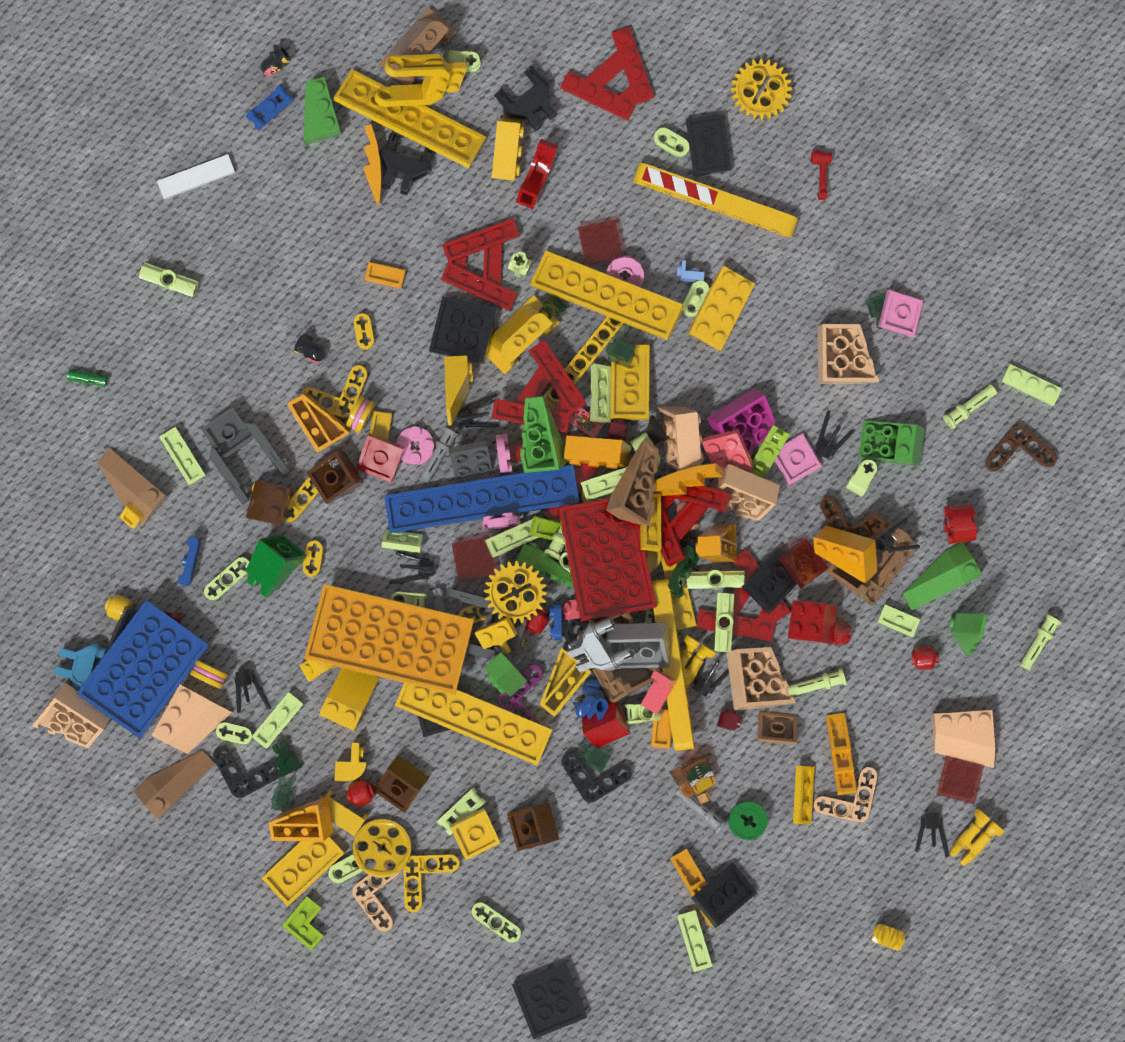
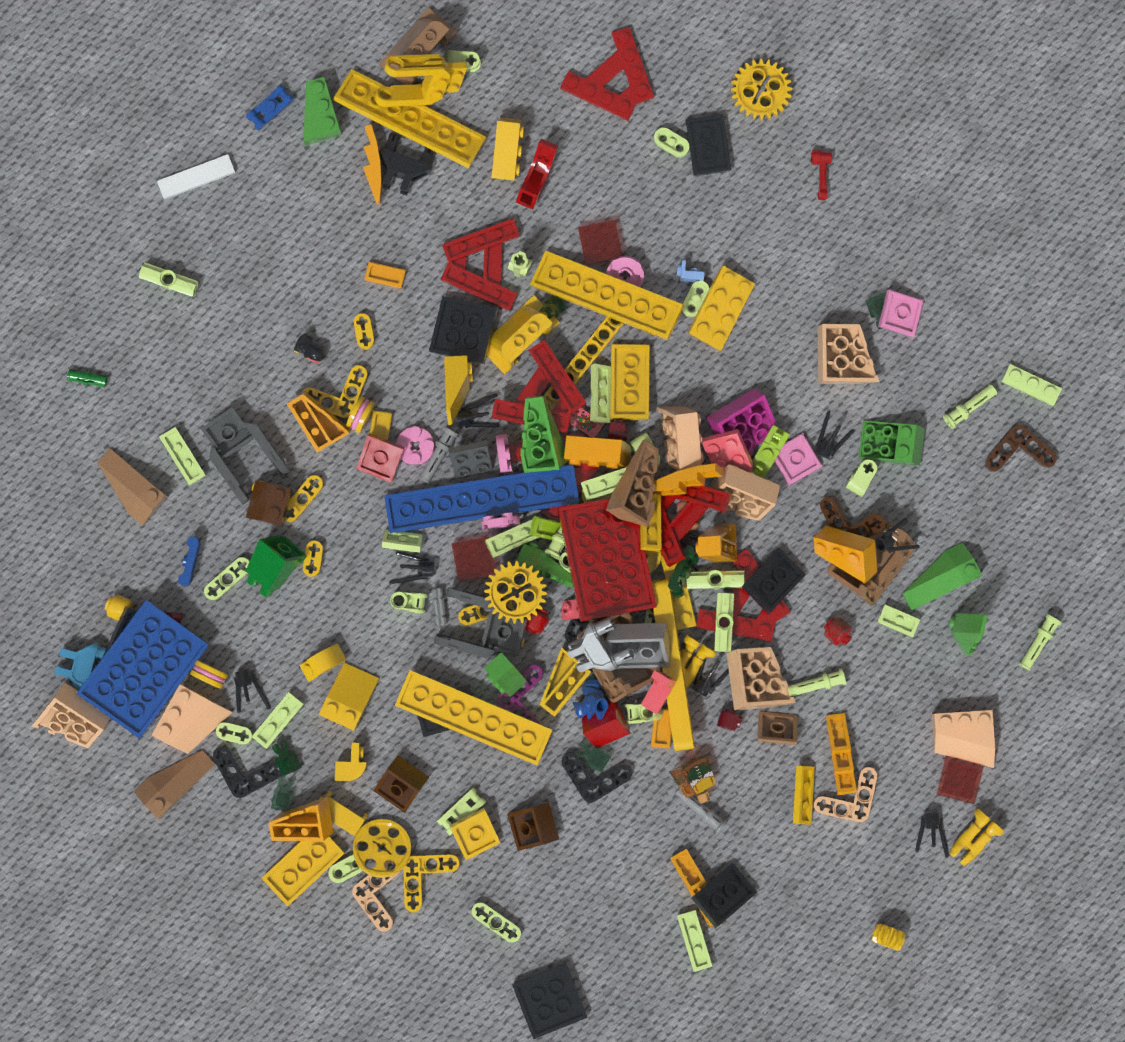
yellow tile [119,503,144,530] -> none
black animal [261,44,291,76] -> none
lime plate [282,896,325,951] -> none
light orange plate [304,584,474,695] -> none
reddish brown slope [306,451,364,504] -> none
red head [346,779,376,807] -> none
yellow plate [475,617,518,655] -> none
black connector [494,66,556,131] -> none
blue plate [550,602,562,641] -> none
clear green brick [606,337,636,368] -> none
yellow beam [633,163,798,237] -> none
black slope [647,415,666,445] -> none
green piece [728,801,768,840] -> none
clear red plate [778,538,828,589] -> none
red brick [788,600,838,645] -> none
red head [912,645,939,670] -> none
red brick [943,503,977,544] -> none

